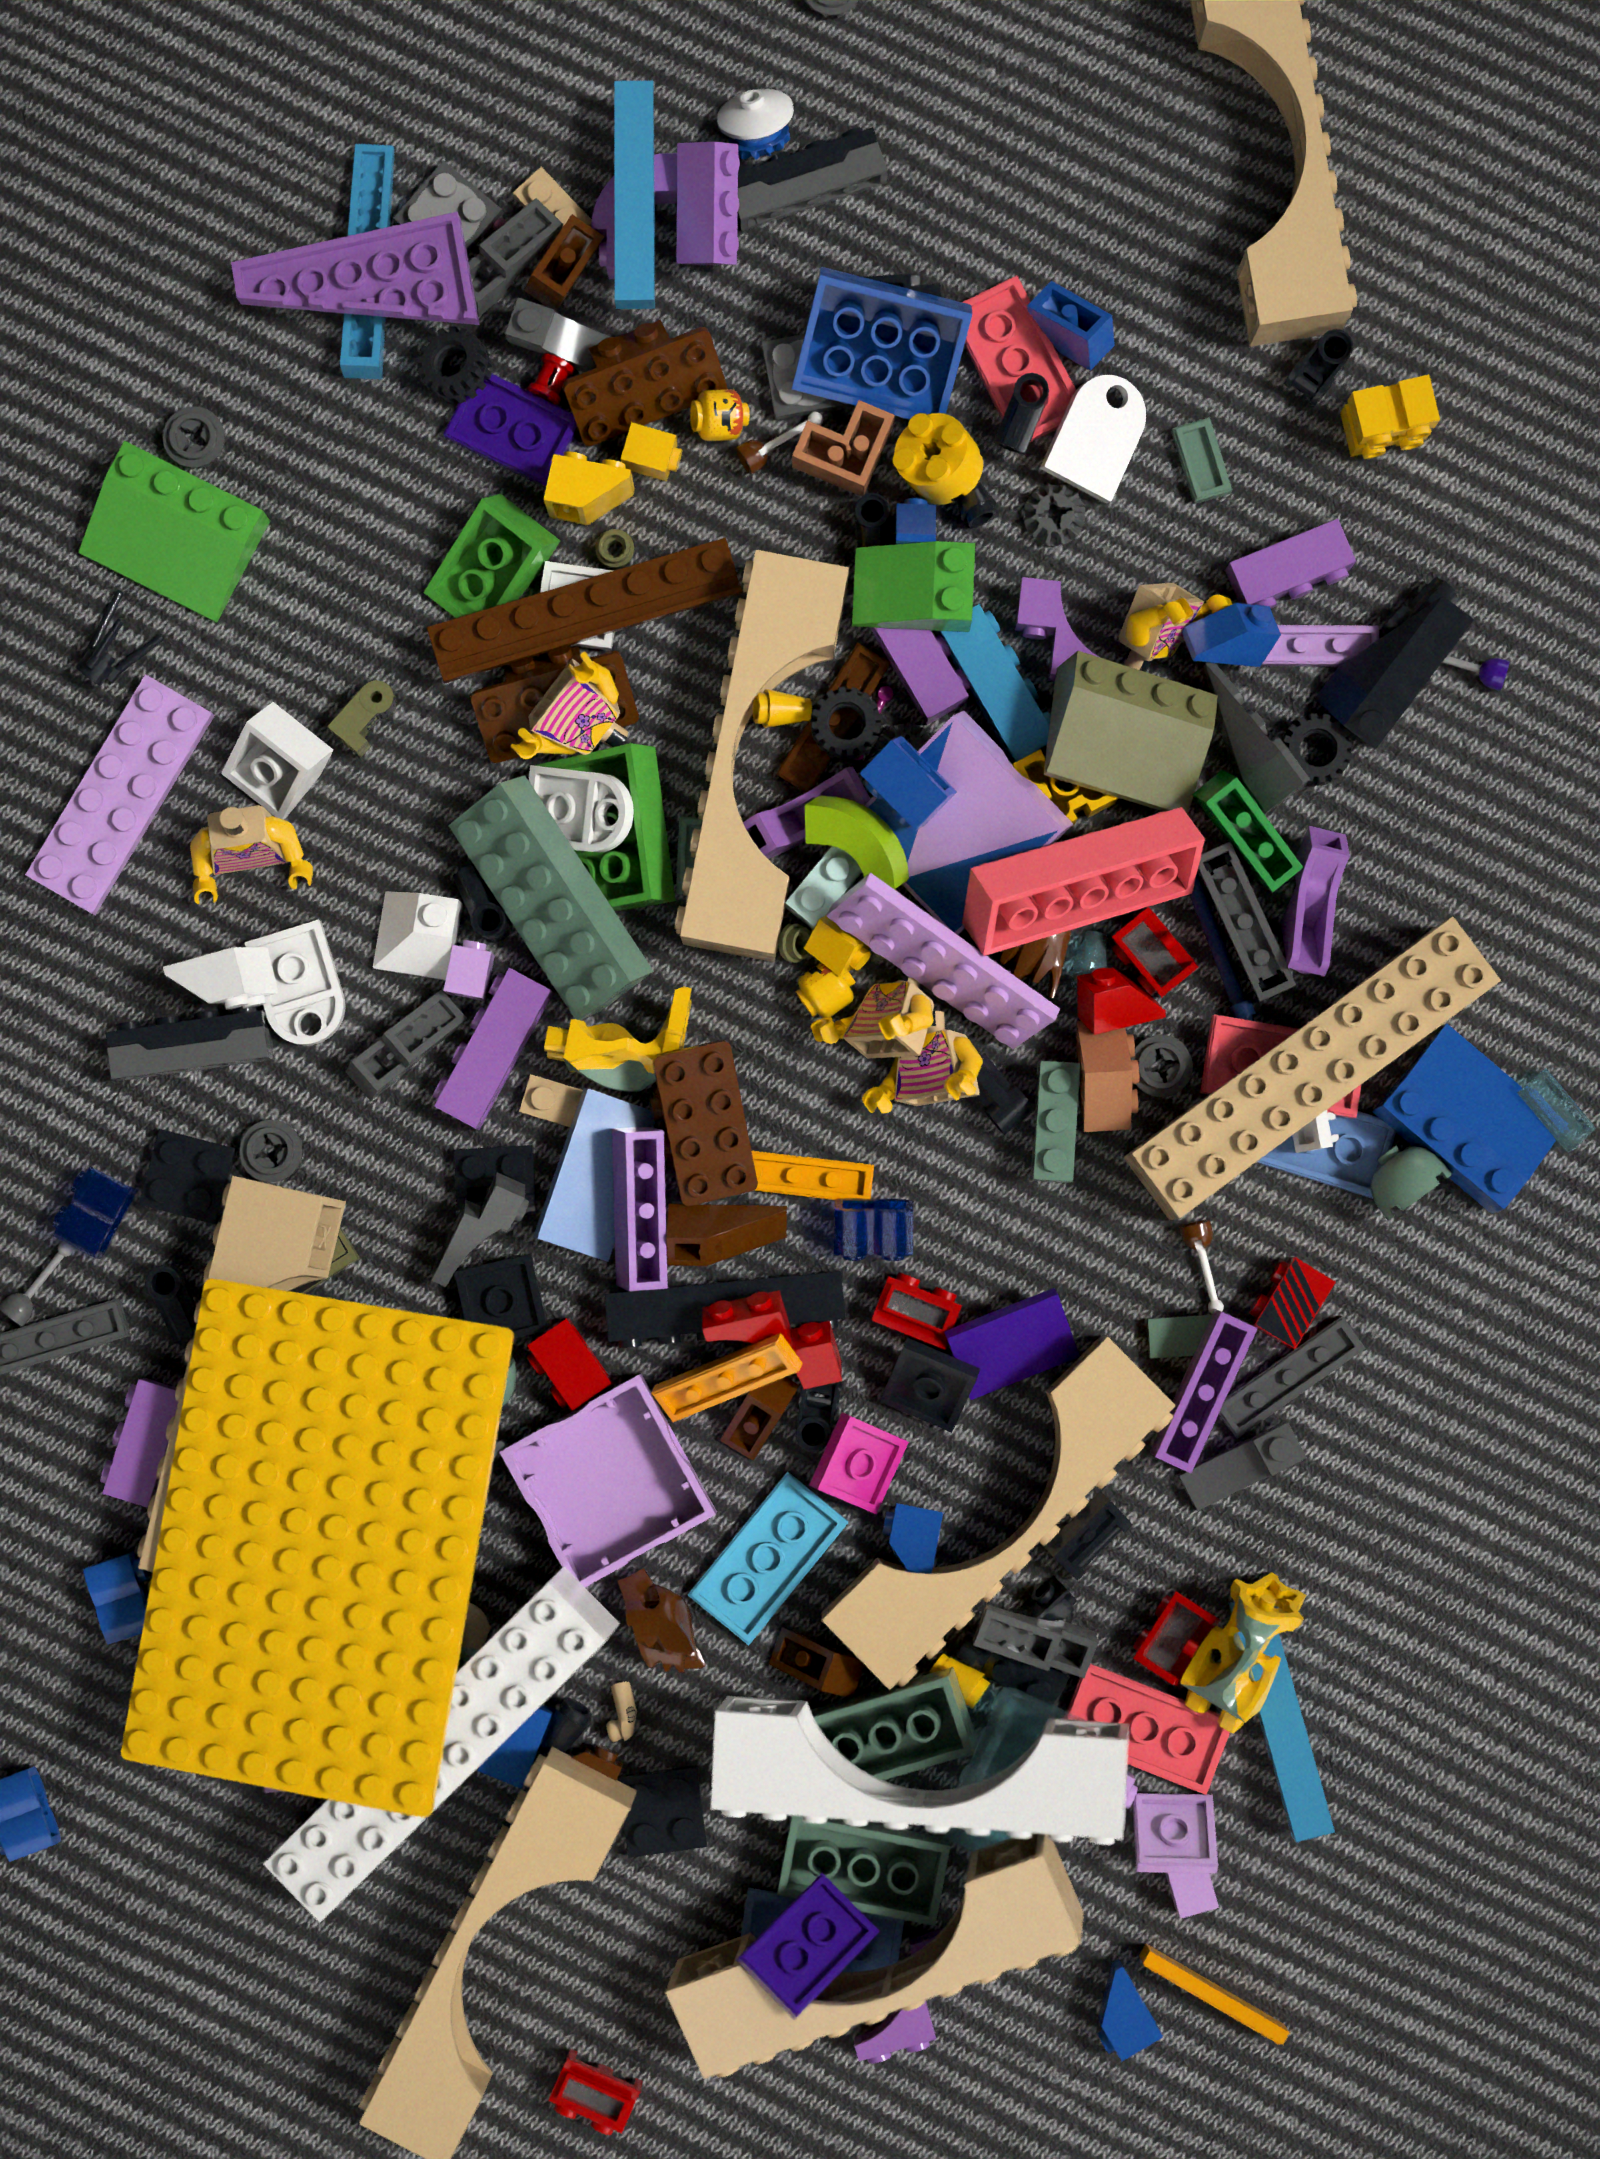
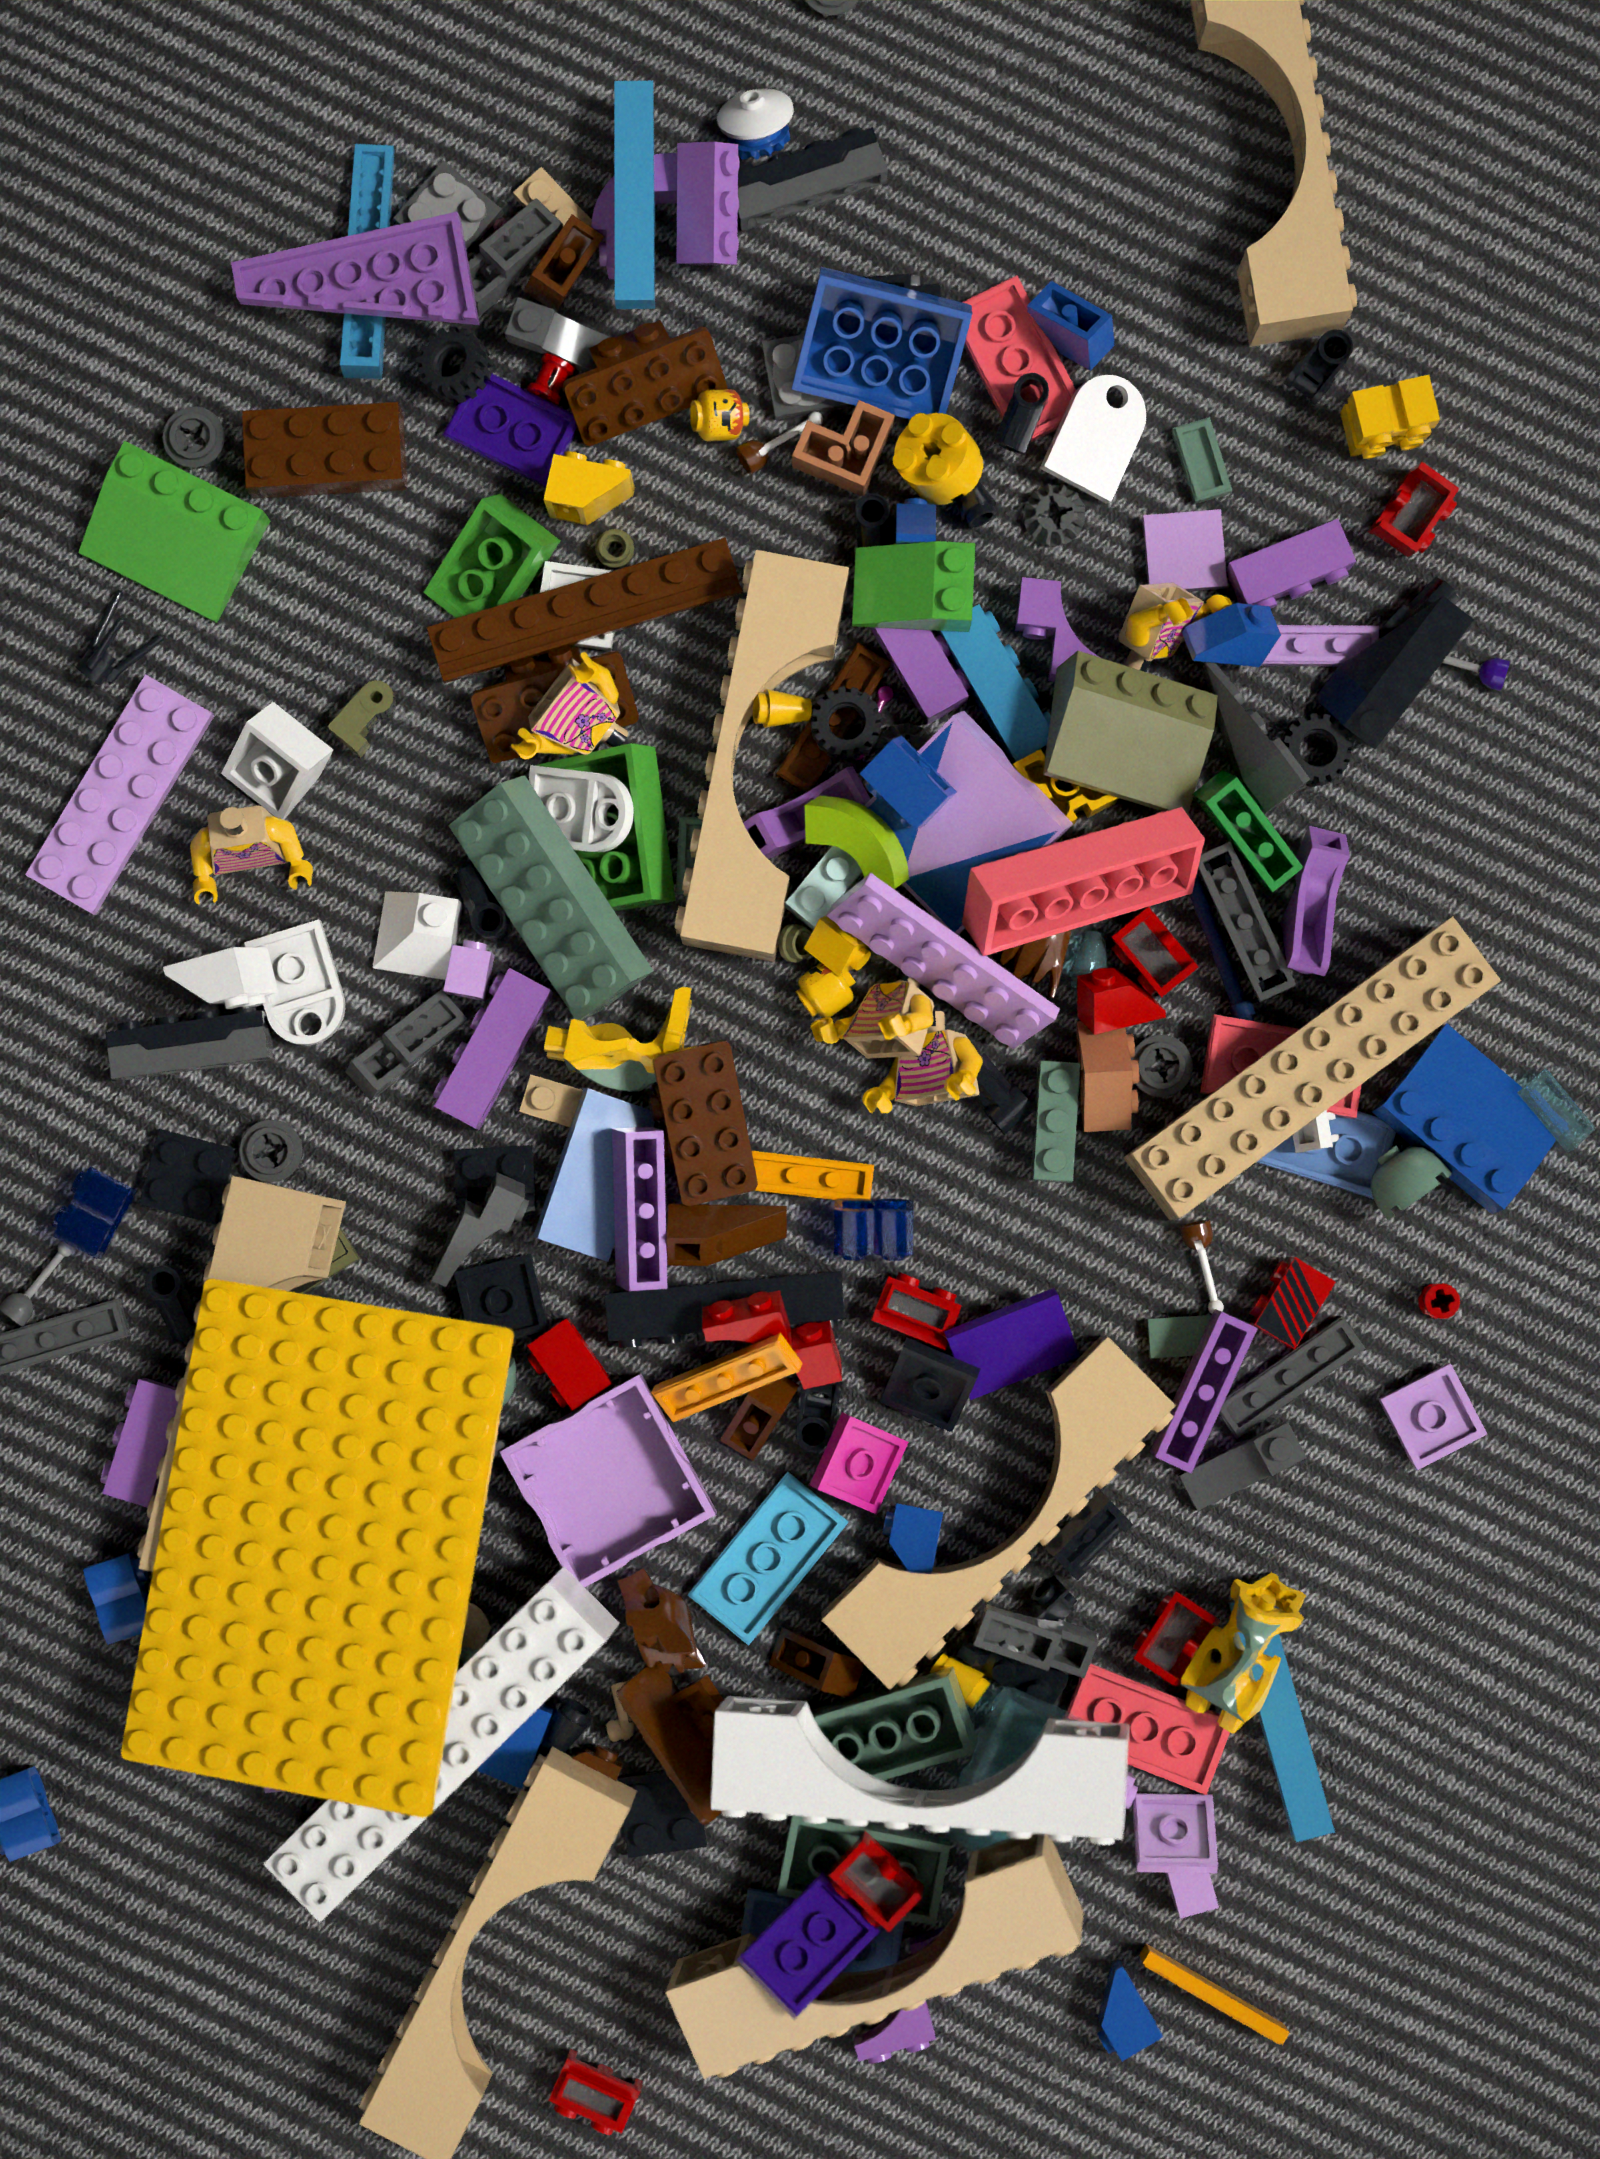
yellow brick [620,422,682,481] -> none
none -> reddish brown brick [242,402,407,499]
none -> reddish brown bracket [617,1663,724,1825]
none -> red window [829,1830,924,1932]
none -> lavender tile [1142,509,1227,592]
none -> red window [1368,462,1460,557]
none -> lavender plate [1378,1363,1487,1470]
none -> red bush [1418,1283,1460,1319]

